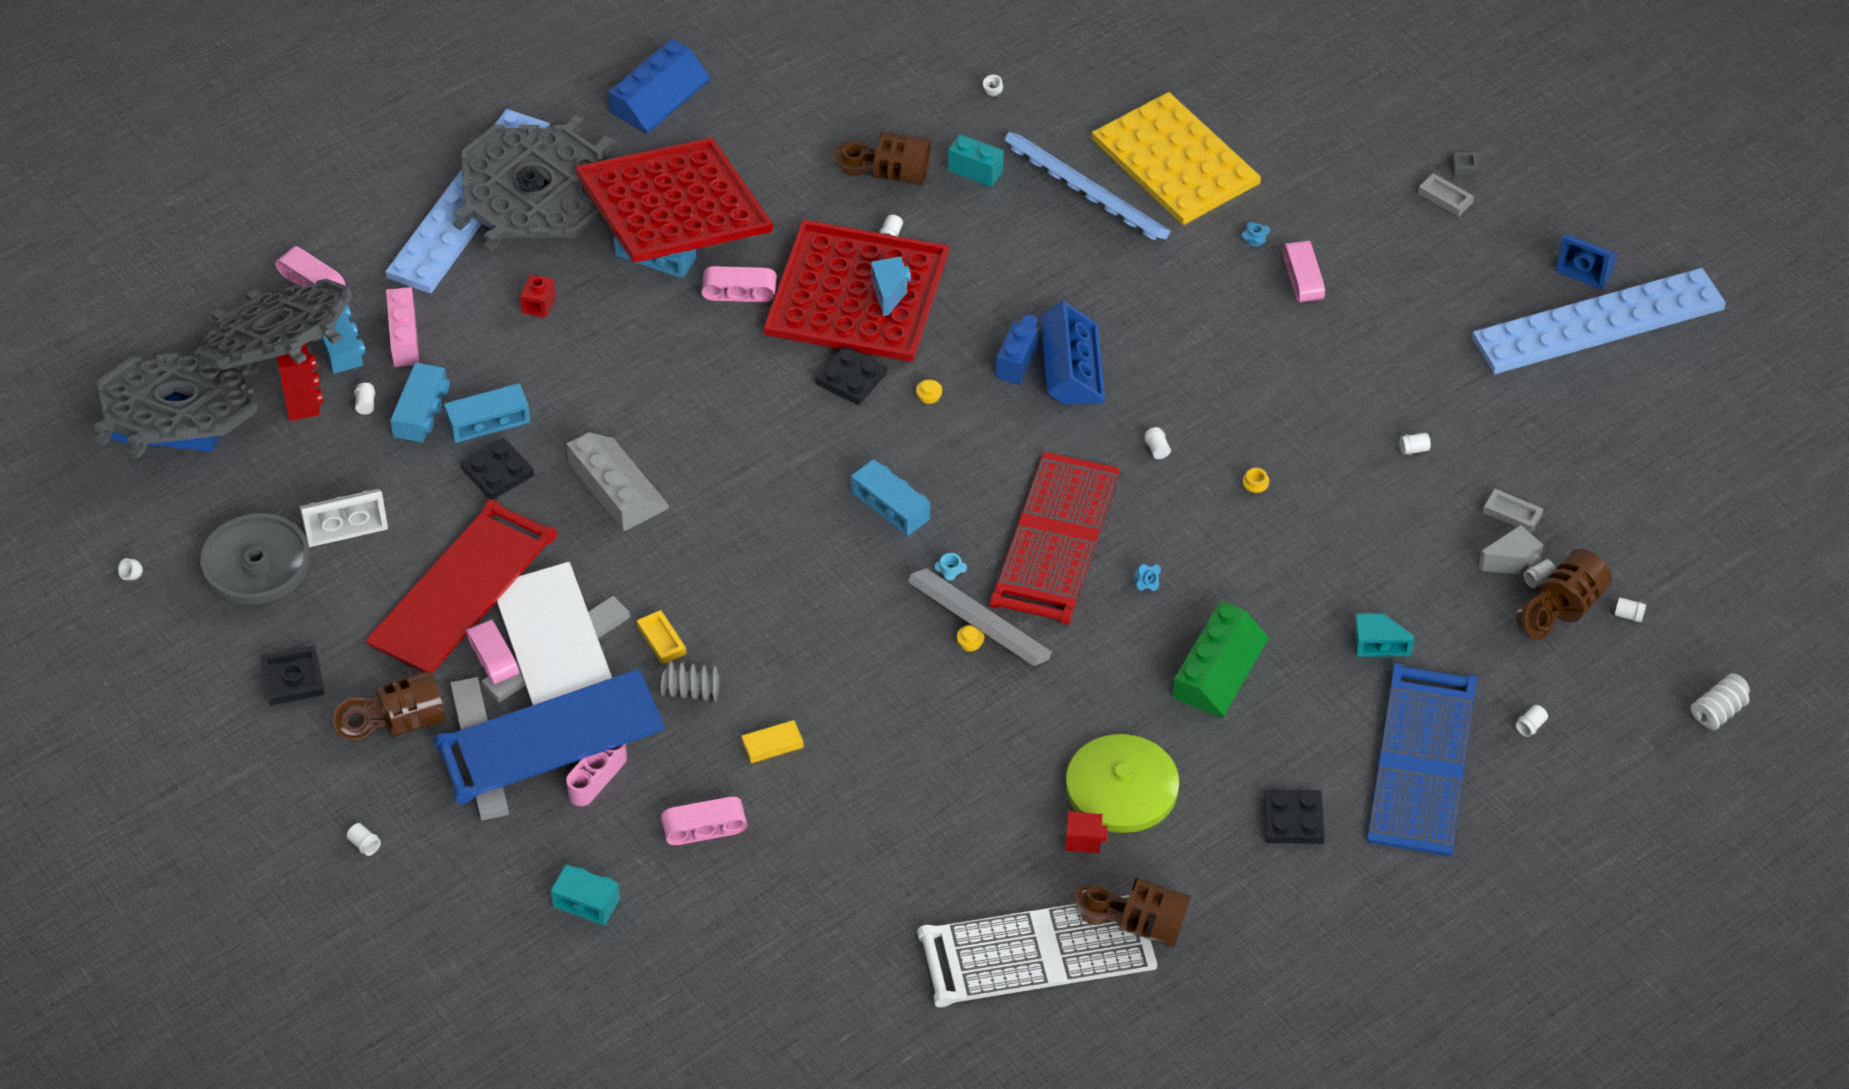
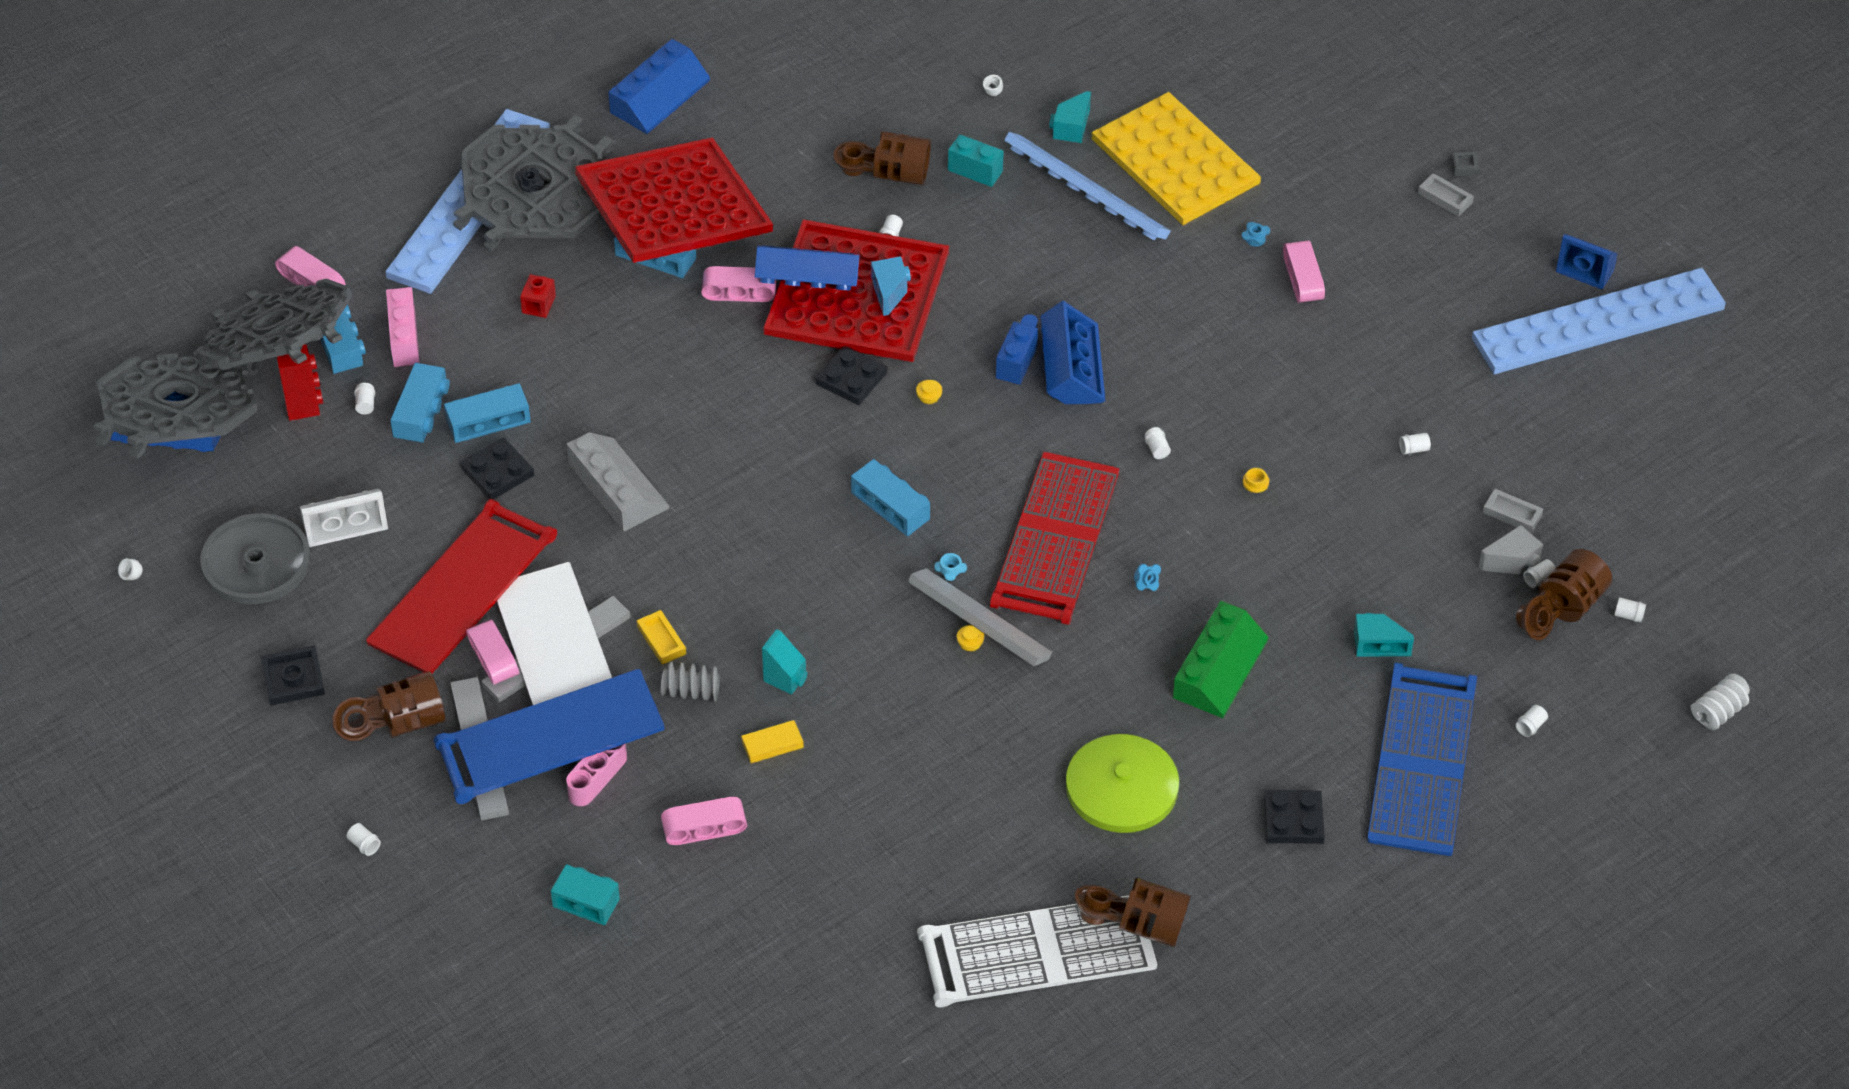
red brick [1066,811,1108,854] -> none
none -> blue slope [755,245,859,290]
none -> teal slope [762,629,808,695]
none -> teal slope [1049,91,1091,143]

